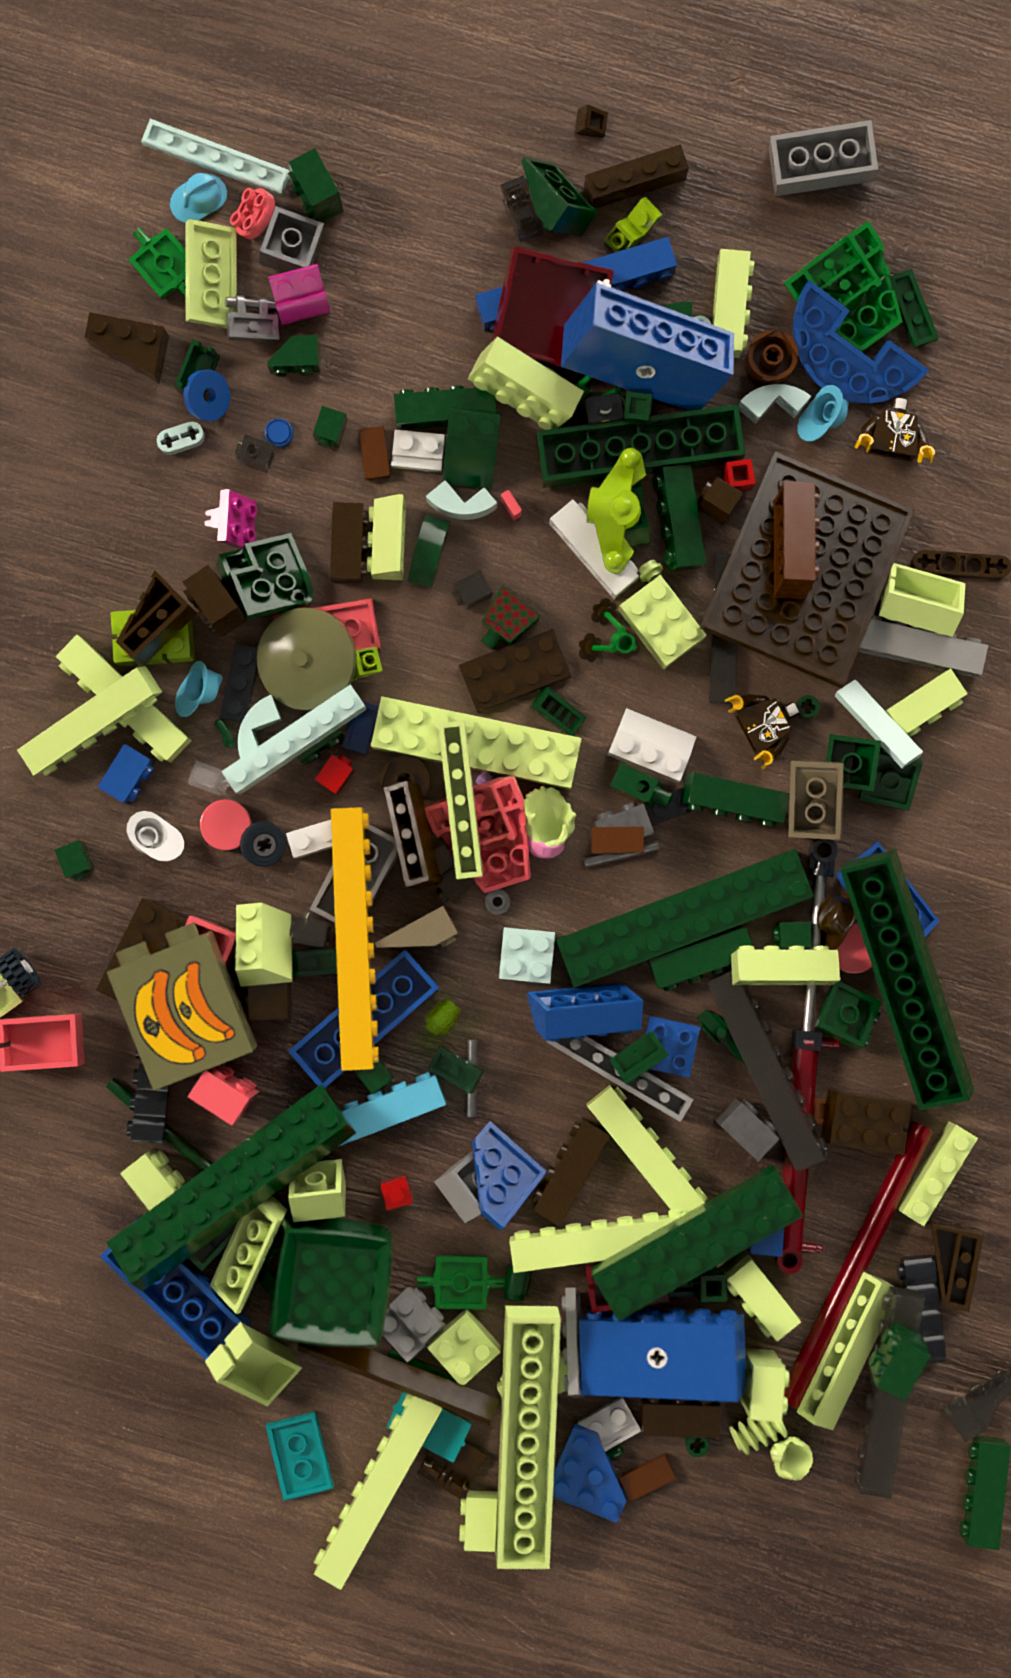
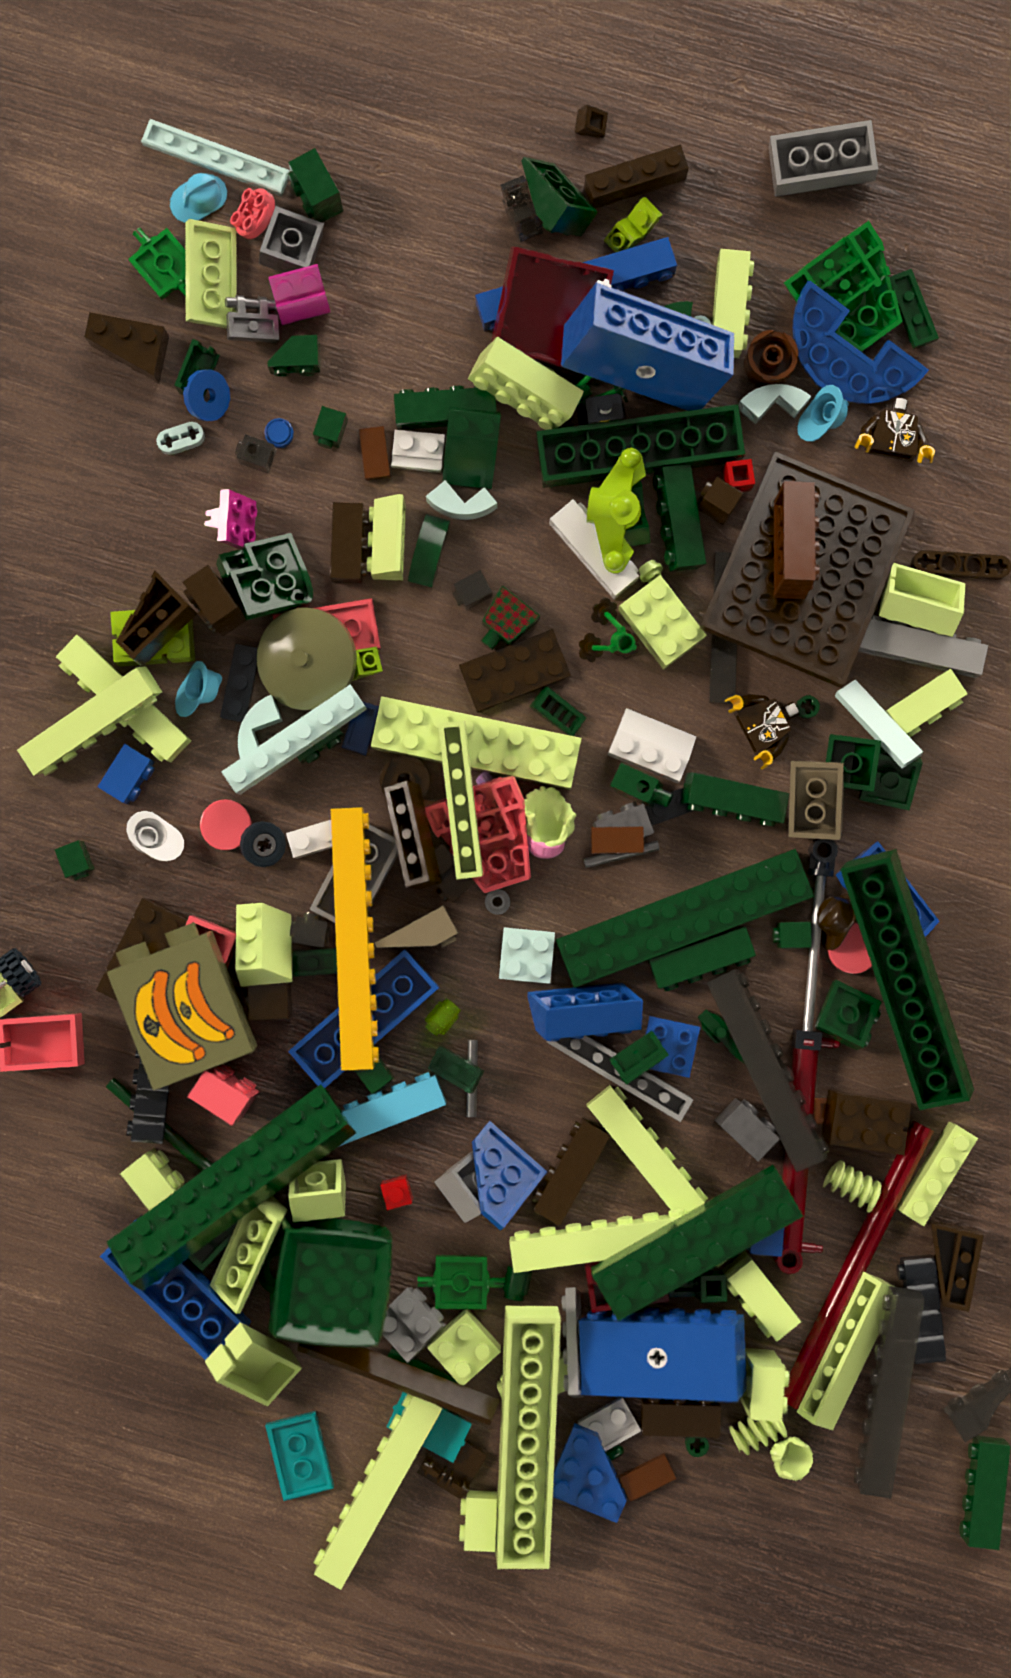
clear brick [187,760,229,796] -> none
dark green piece [214,719,236,749] -> none
red brick [315,754,355,795] -> none
coral tile [501,490,522,521] -> none
dark green plate [623,391,654,421] -> none
yellowish green brick [731,946,840,985] -> none
dark green brick [869,1322,931,1401] -> none
none -> yellowish green piece [823,1160,881,1213]

